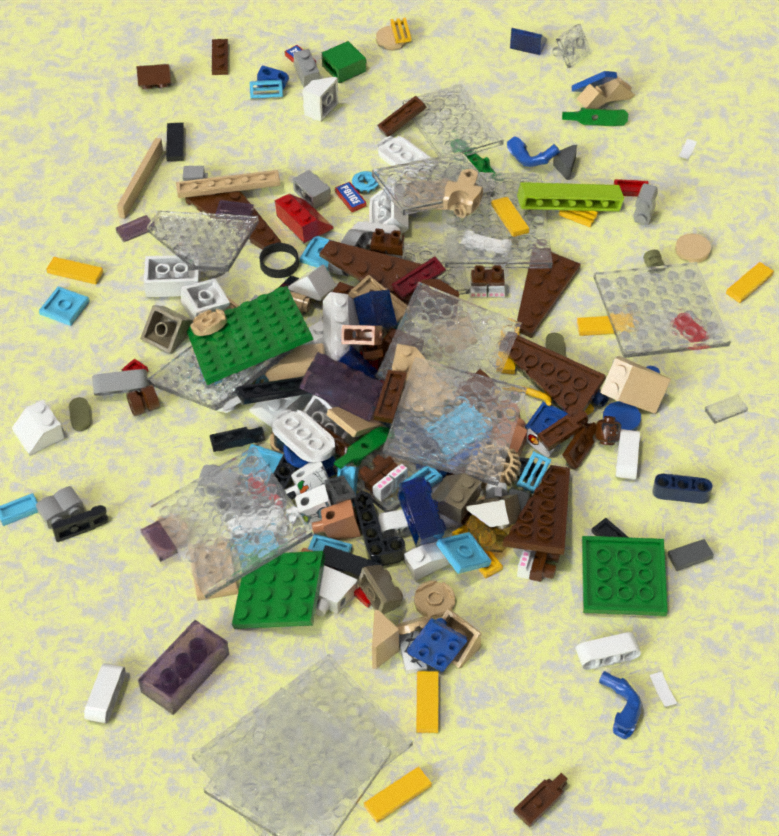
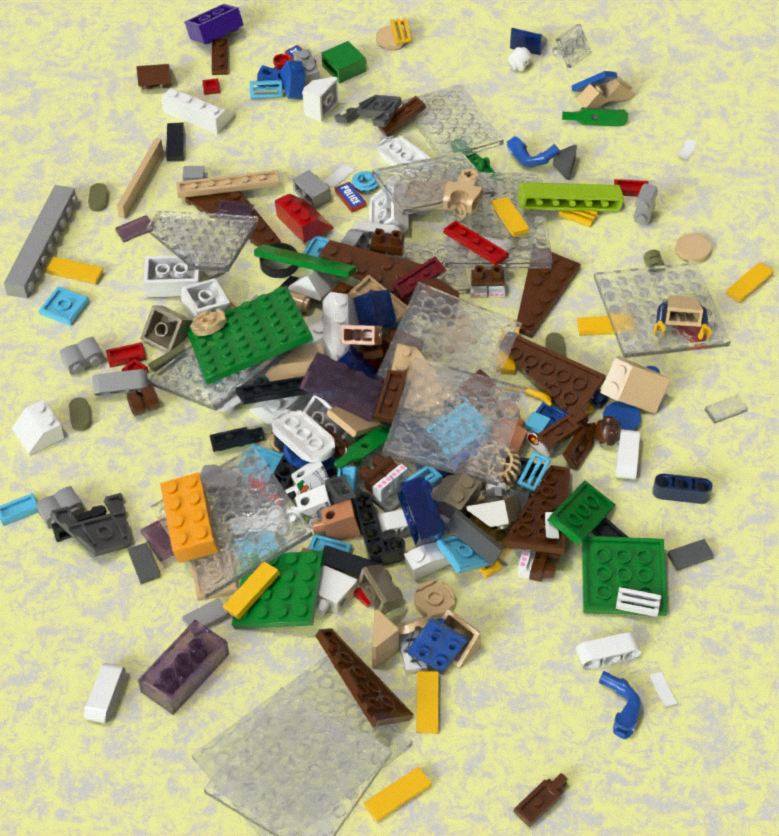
none -> light grey brick [4,185,78,299]
none -> dark grey wing [50,493,132,557]
none -> light grey brick [59,337,105,375]
none -> olive tile [88,183,108,211]
none -> red tile [106,342,146,368]
none -> dark grey tile [127,542,160,584]
none -> olive tile [148,343,186,370]
none -> light orange brick [160,472,219,563]
none -> white slope [161,88,235,134]
none -> light grey tile [182,598,230,635]
none -> dark purple brick [184,3,244,45]
none -> red tile [202,78,220,95]
none -> yellow tile [222,562,280,619]
none -> green tile [254,244,357,278]
none -> red wheel [273,54,289,70]
none -> blue slope [279,60,306,100]
none -> reddish brown wing [315,628,414,727]
none -> white sticker [324,164,354,187]
none -> dark grey wing [334,95,402,127]
none -> red tile [443,220,509,265]
none -> dark grey tile [446,510,505,565]
none -> white head [508,47,531,71]
none -> medium azure tile [524,411,551,434]
none -> white sticker [545,512,559,539]
none -> green tile [547,480,616,546]
none -> white tile [616,587,661,617]
none -> tan torso [653,295,712,340]

